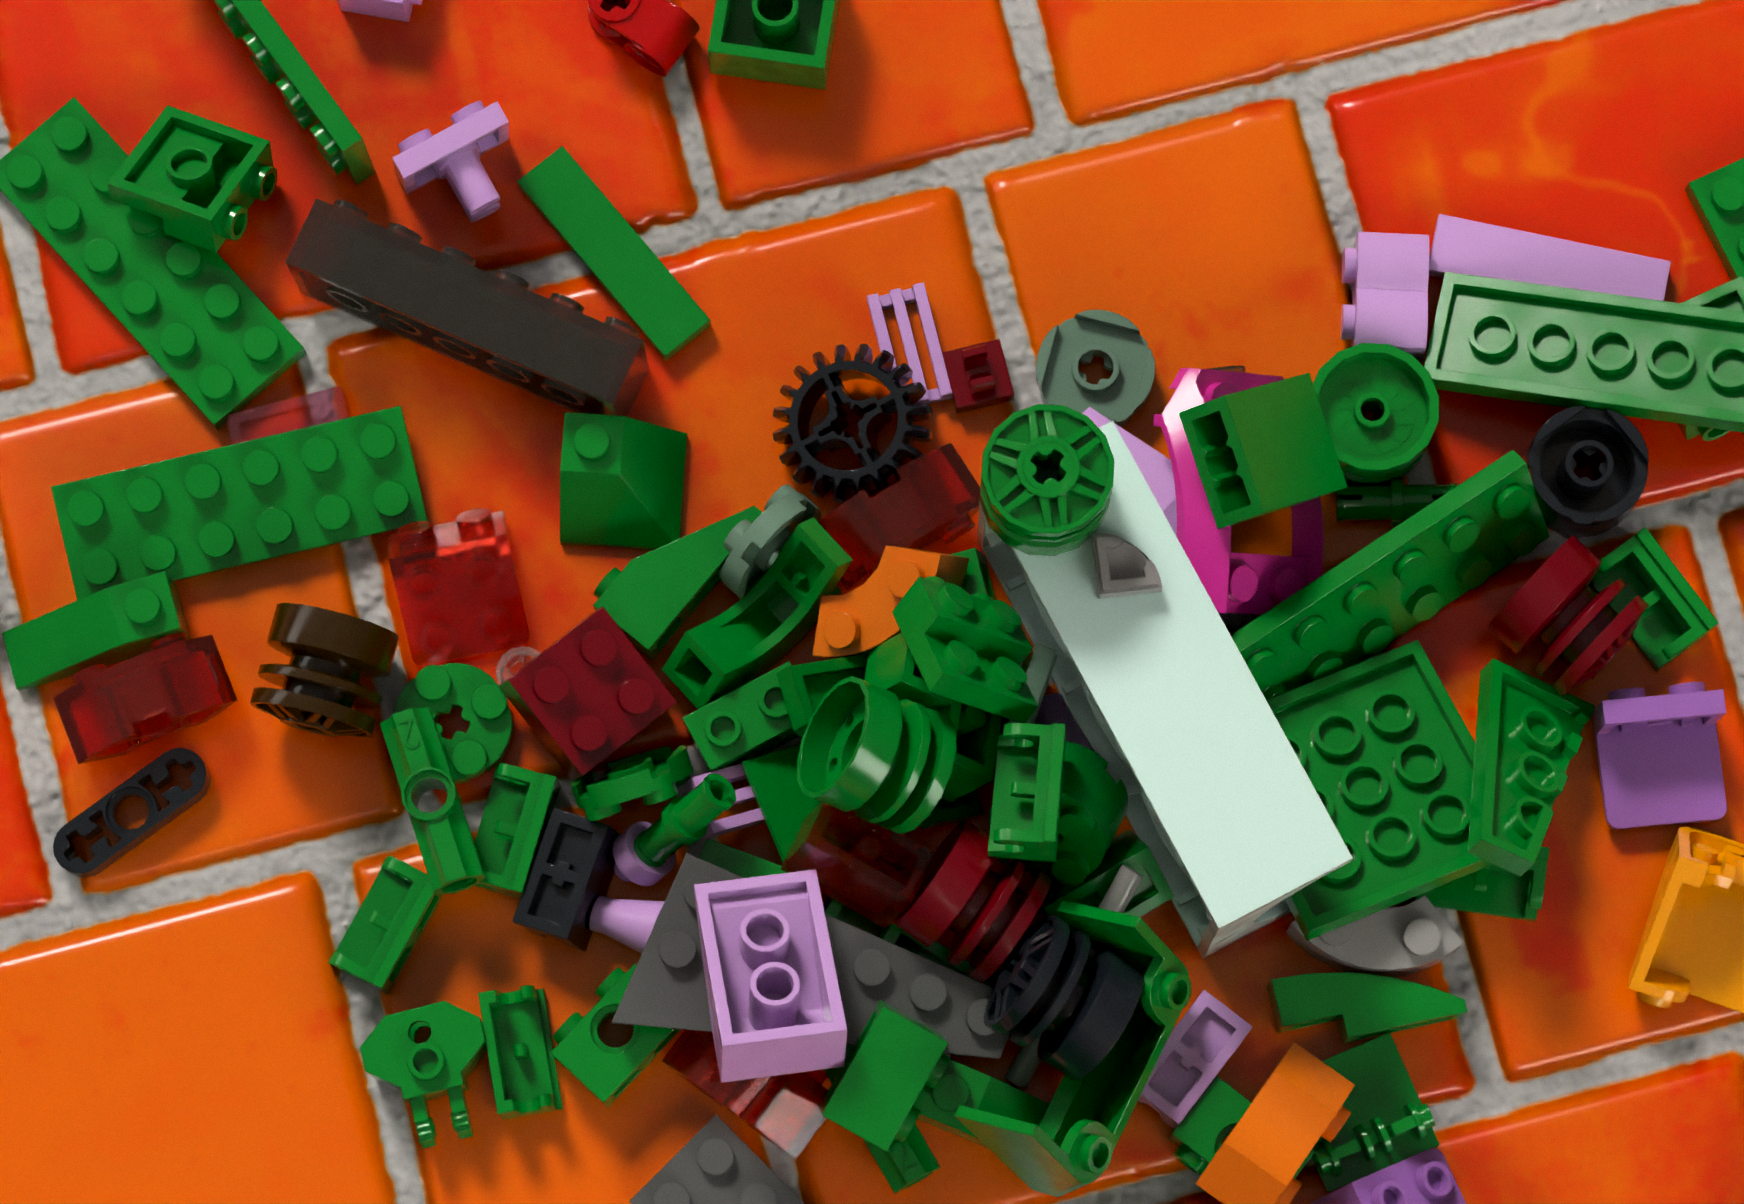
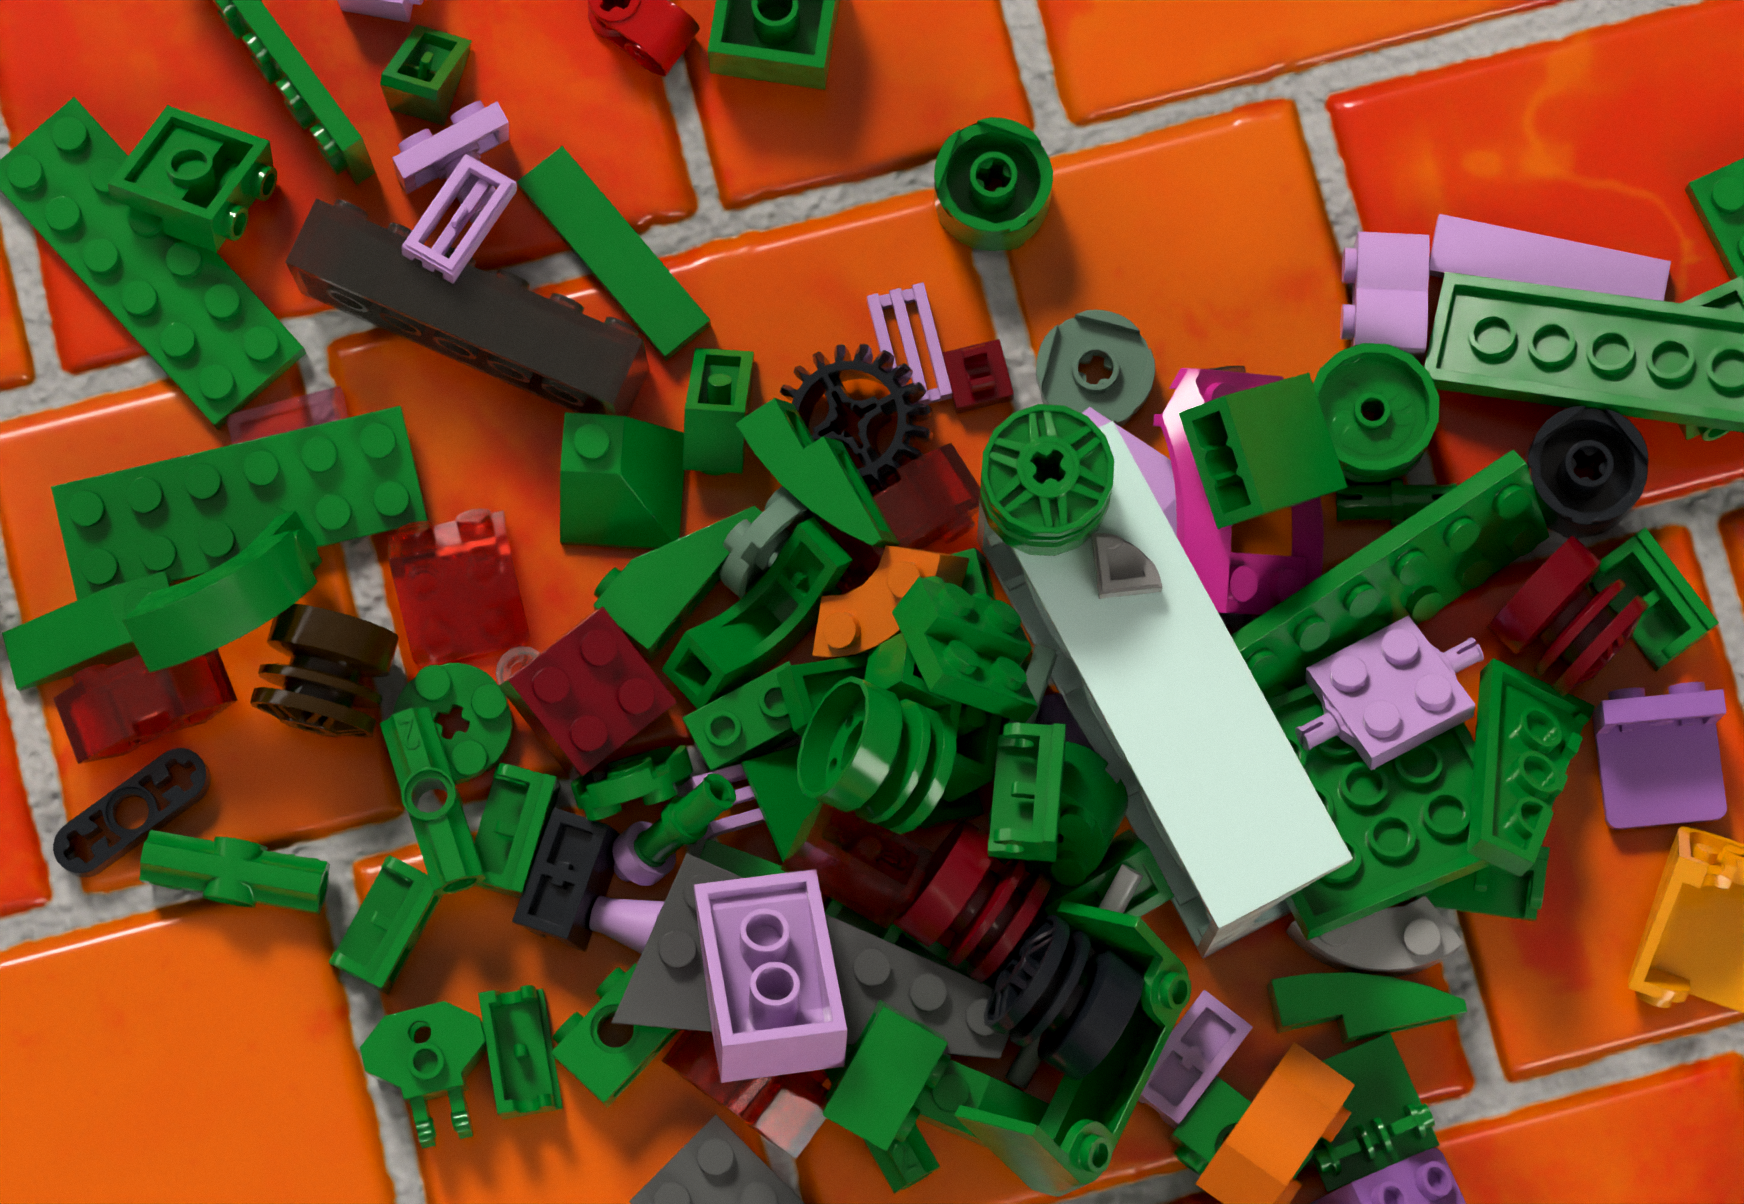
none -> green arch [122,510,322,673]
none -> green piece [139,830,330,915]
none -> green slope [380,24,472,126]
none -> lavender tile [401,154,517,284]
none -> green slope [683,348,754,476]
none -> green slope [735,398,900,549]
none -> green brick [934,117,1053,251]
none -> lavender plate [1295,615,1484,770]

